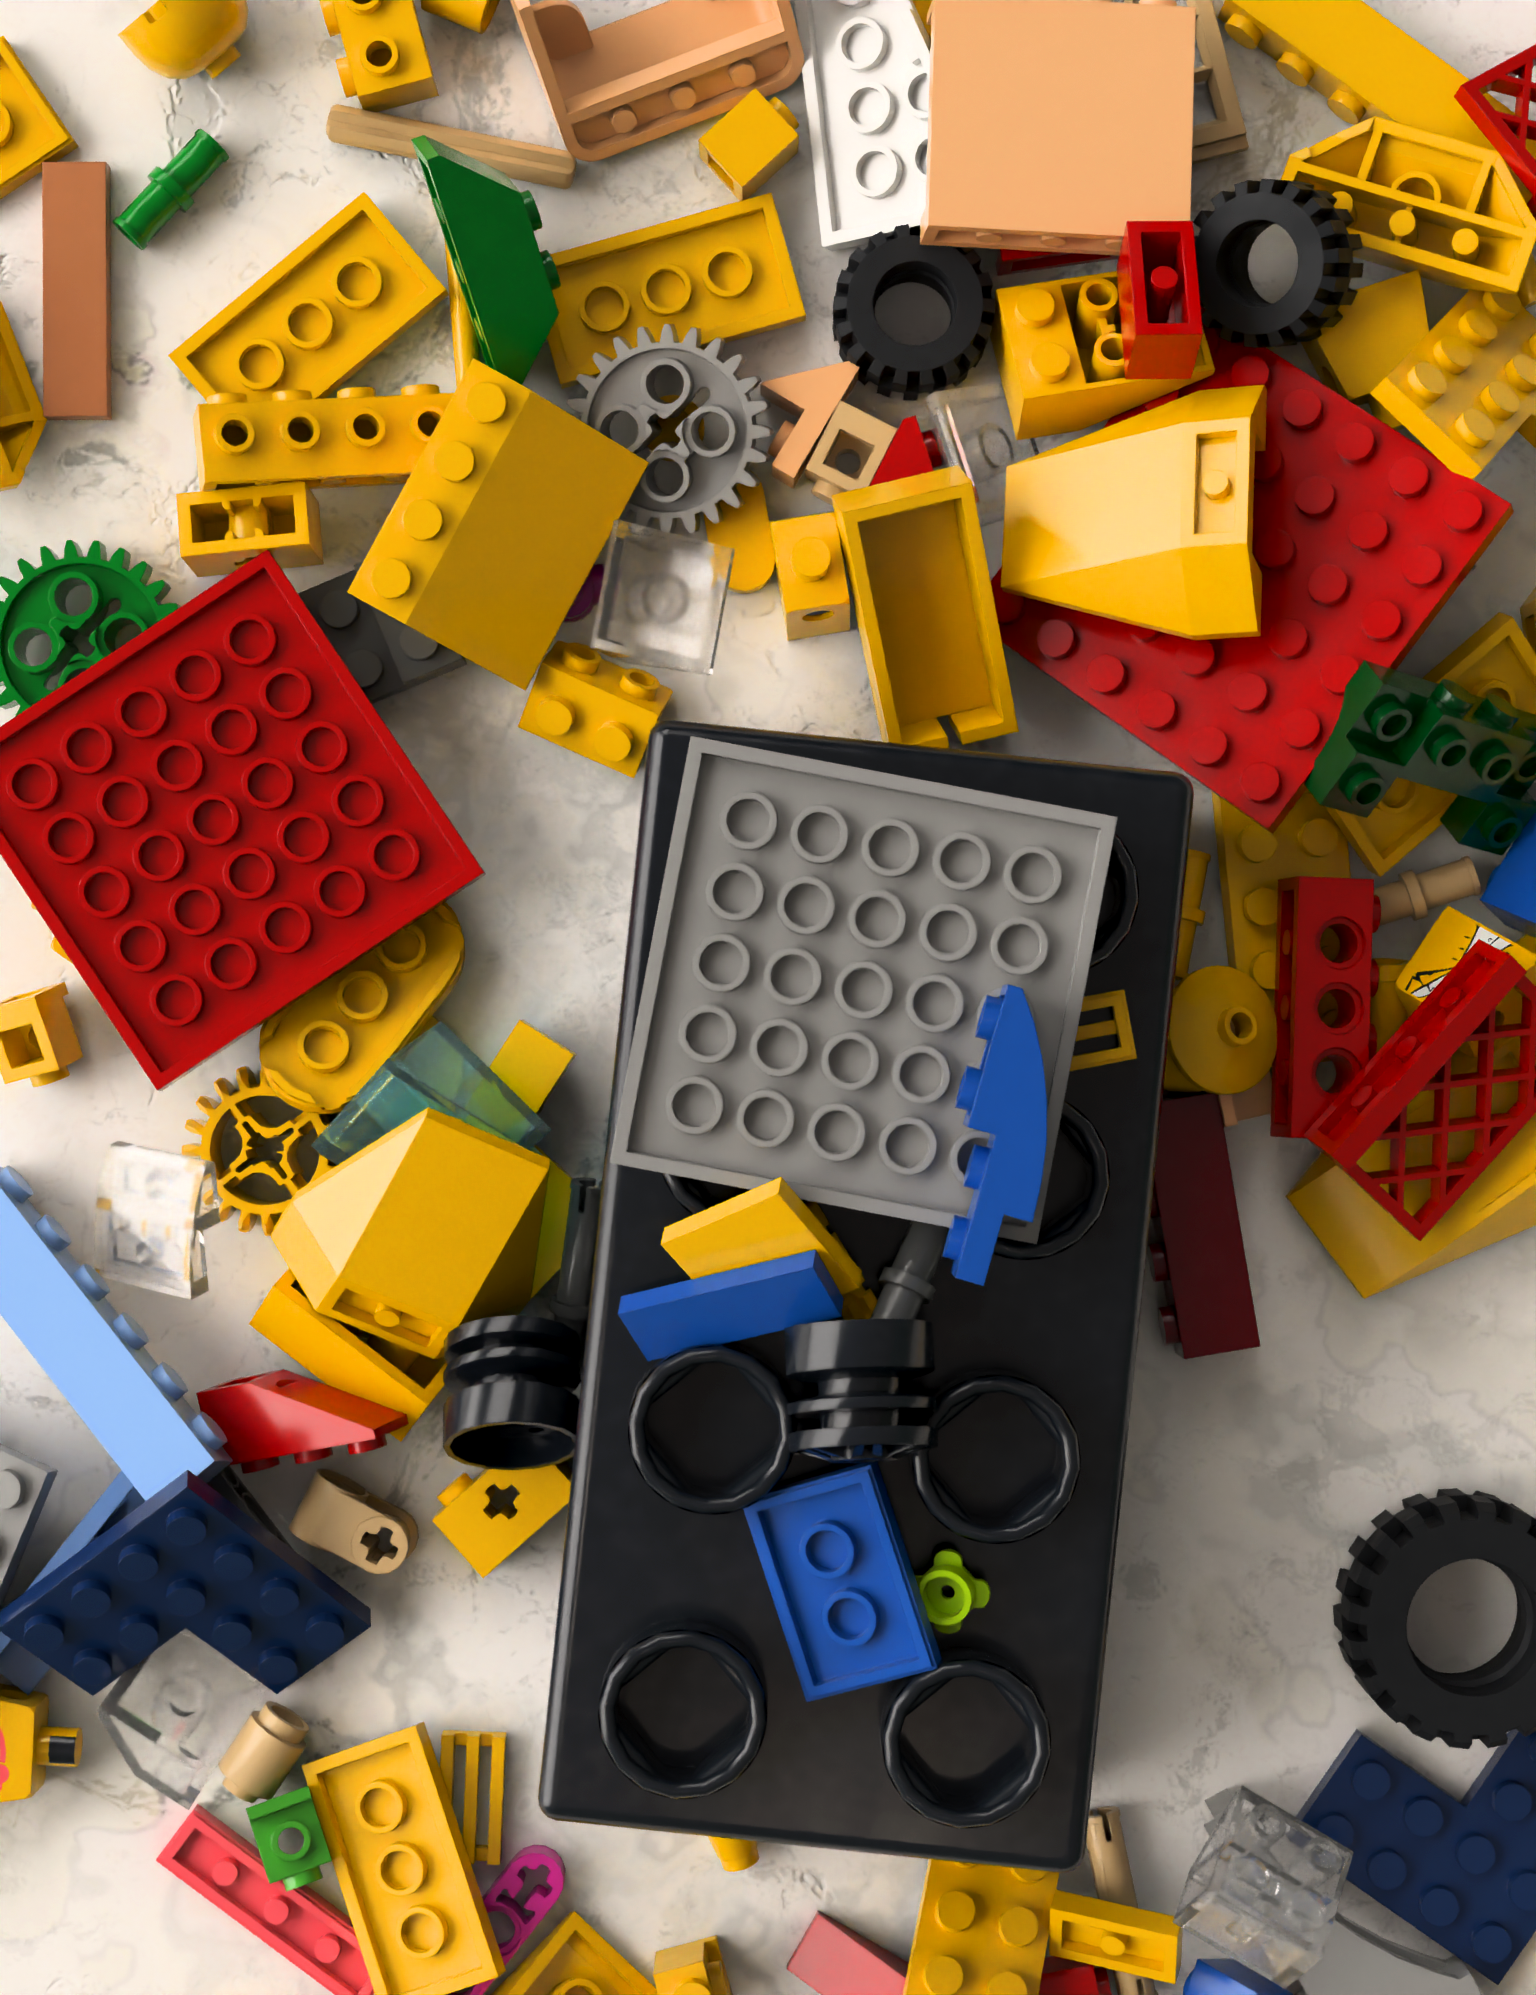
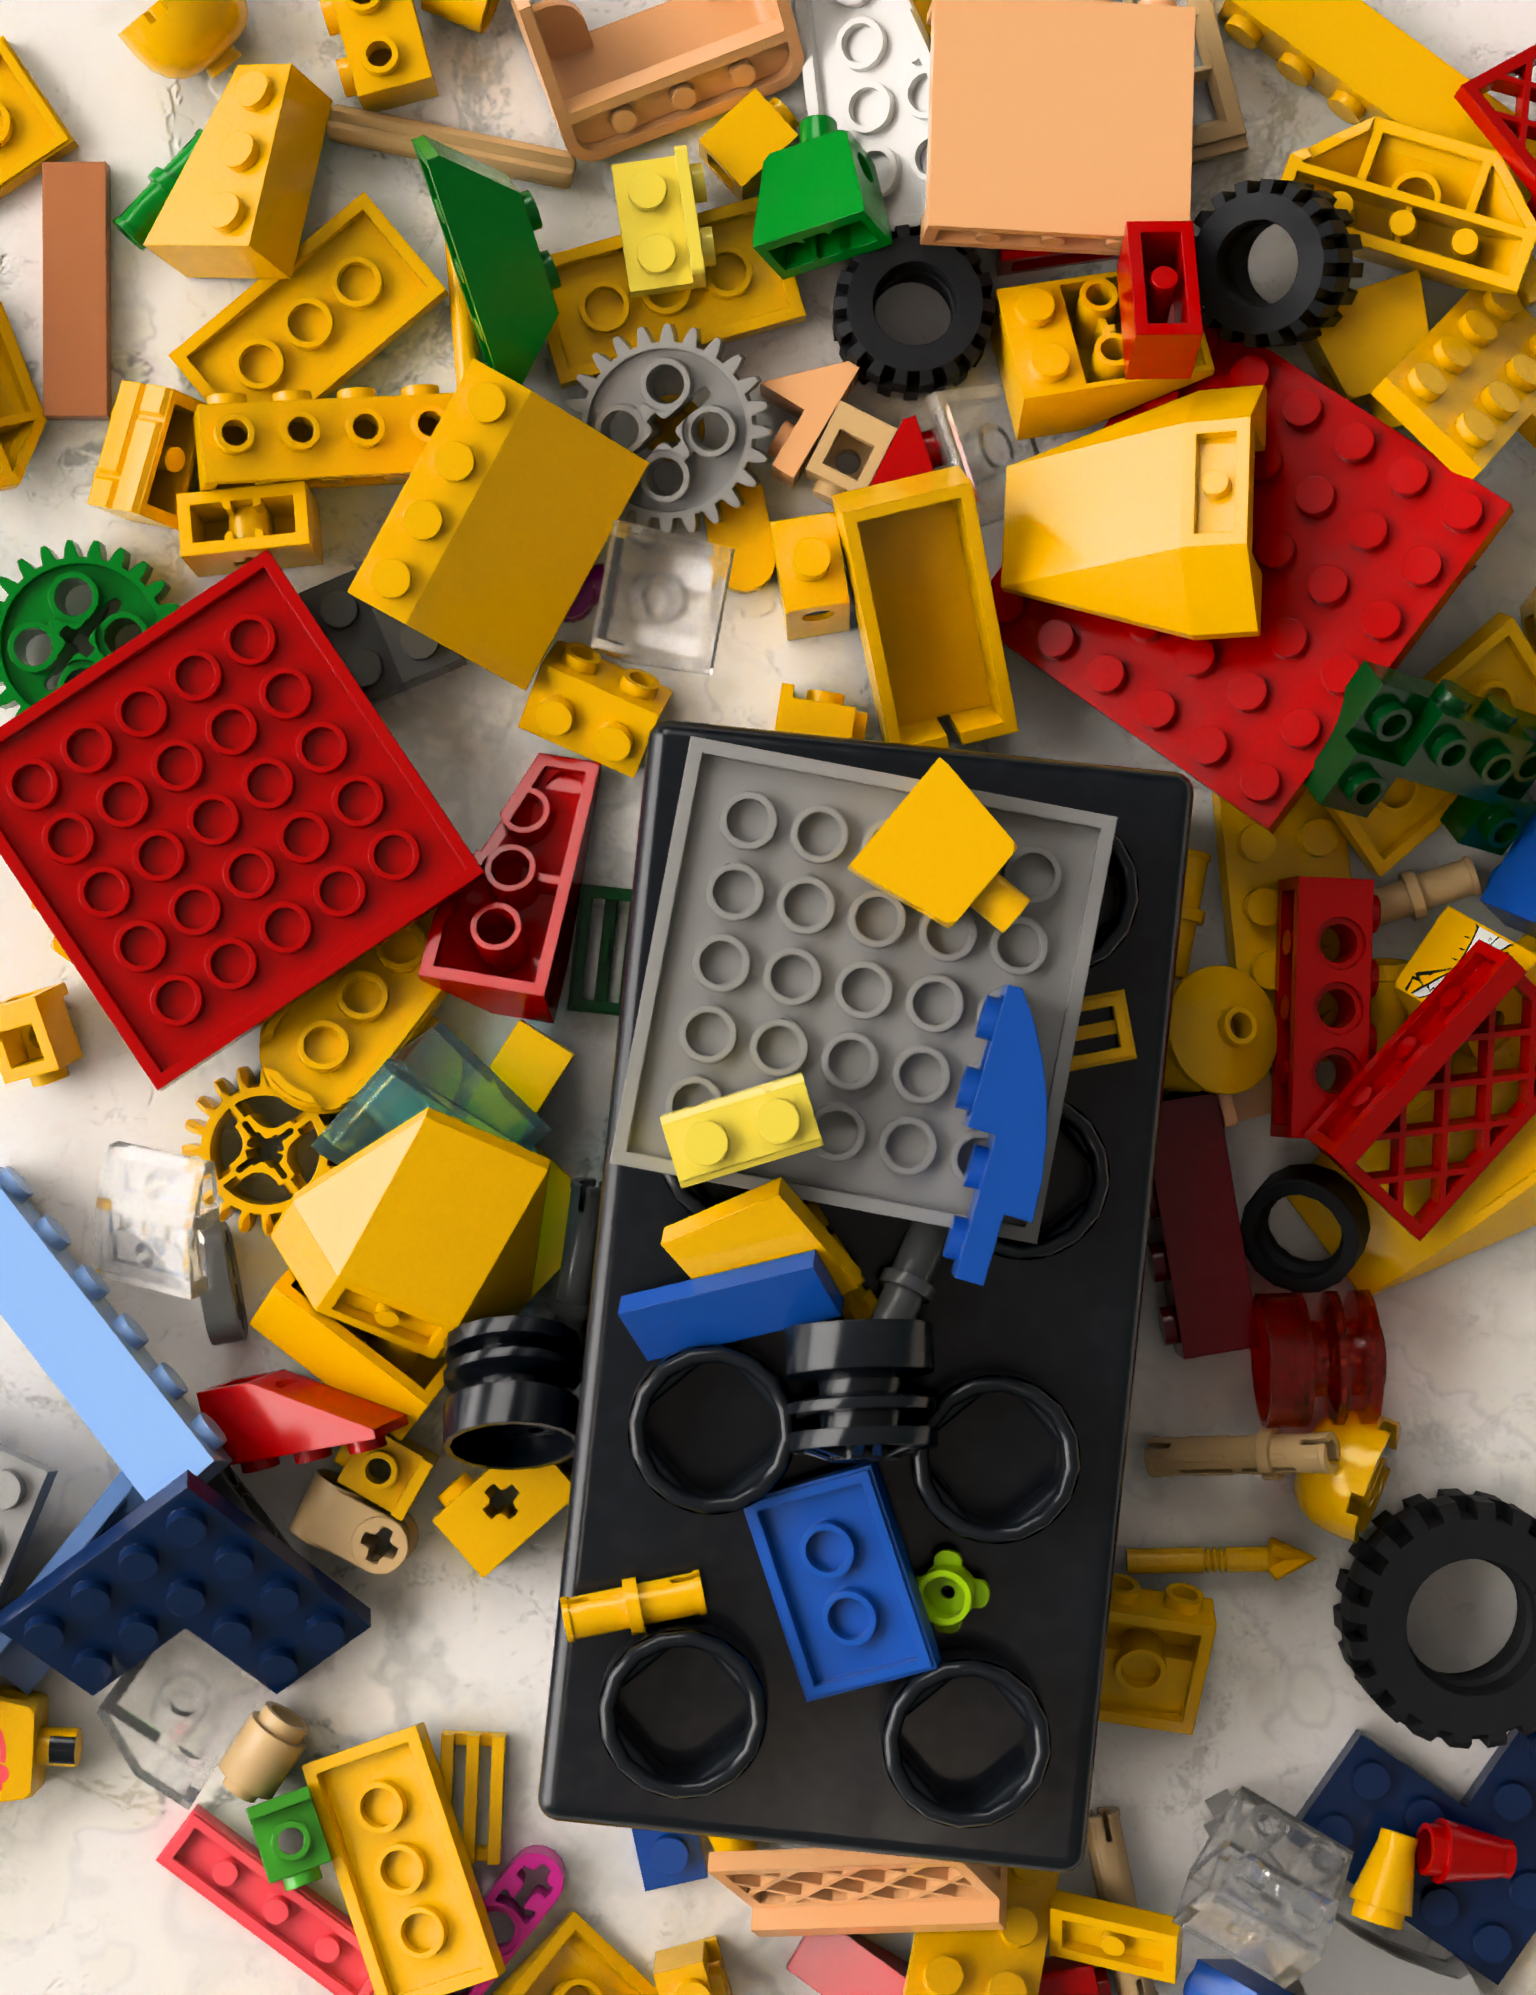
none -> yellow brick [87,380,207,530]
none -> yellow wedge [143,63,333,279]
none -> dark grey beam [191,1221,248,1346]
none -> yellow brick [334,1433,440,1521]
none -> red wedge [418,753,602,1024]
none -> yellow pin [560,1569,707,1643]
none -> dark green tile [567,884,632,1016]
none -> light yellow bracket [611,145,717,298]
none -> blue plate [632,1828,708,1891]
none -> light yellow brick [660,1072,824,1189]
none -> light nougat fence [708,1848,1008,1937]
none -> green torso [753,114,893,280]
none -> yellow brick [775,683,868,740]
none -> yellow torso [847,757,1031,933]
none -> yellow plate [1099,1573,1217,1735]
none -> yellow piece [1126,1537,1317,1581]
none -> tan pin [1144,1428,1340,1480]
none -> black tyre [1240,1164,1370,1293]
none -> clear red wheel [1250,1289,1387,1428]
none -> yellow cylinder [1293,1409,1401,1544]
none -> yellow cone [1349,1827,1419,1931]
none -> red cone [1415,1818,1517,1884]

